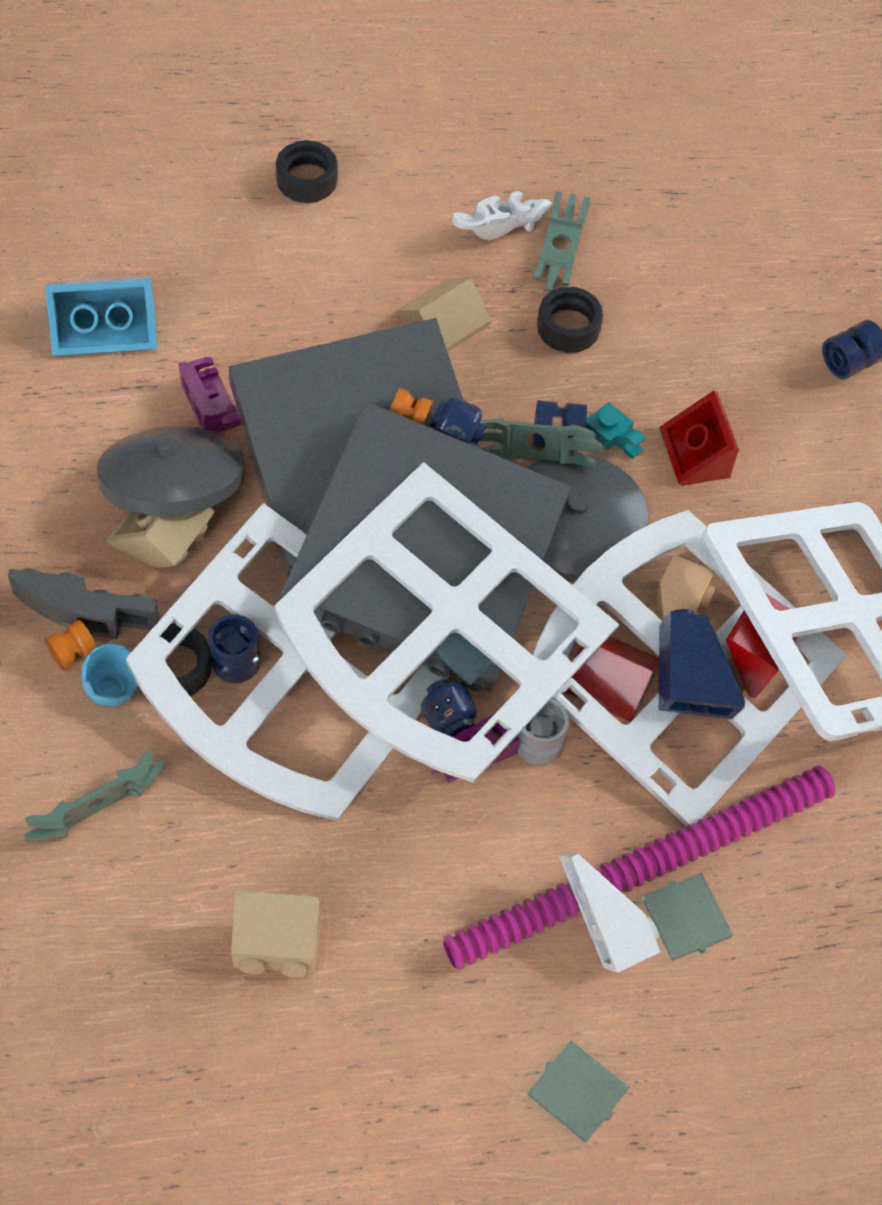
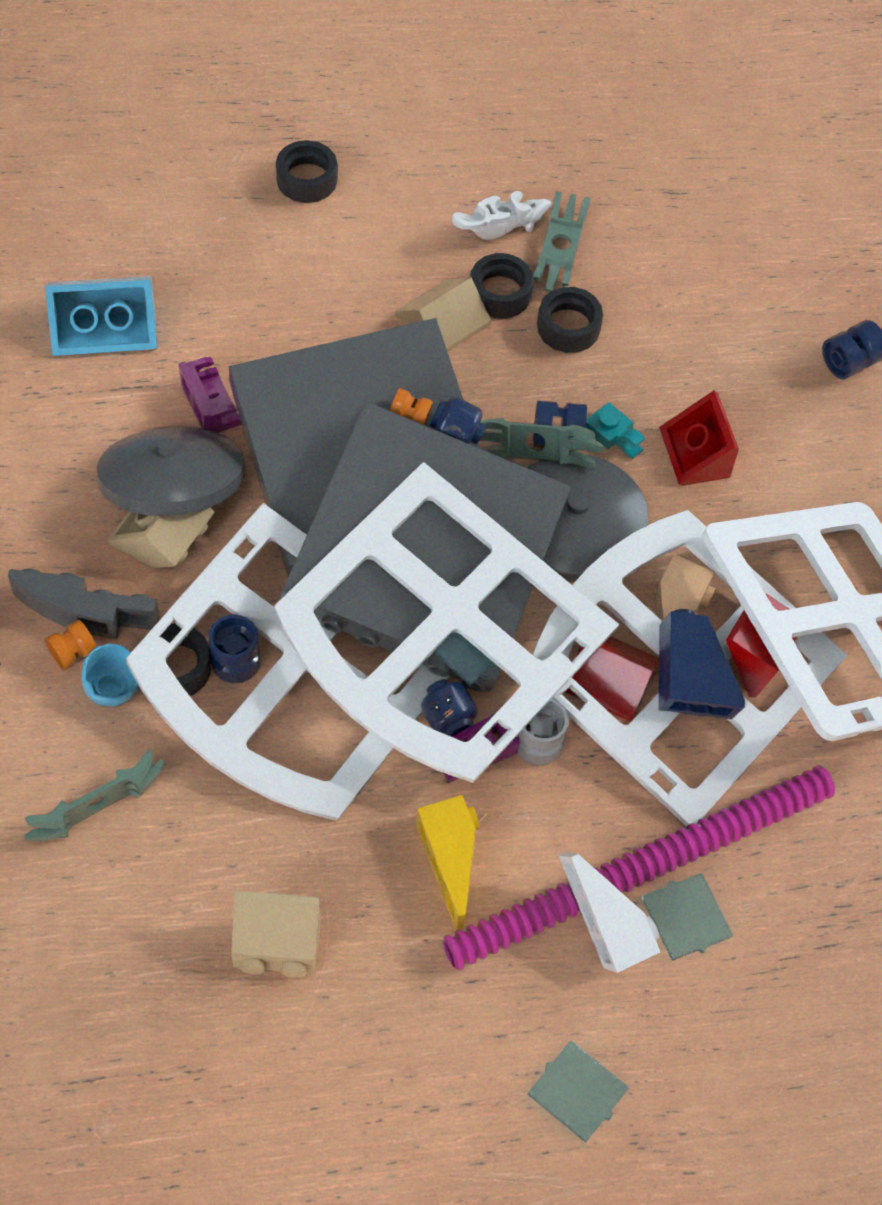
none -> yellow slope [416,795,480,931]
none -> black tyre [470,253,533,318]

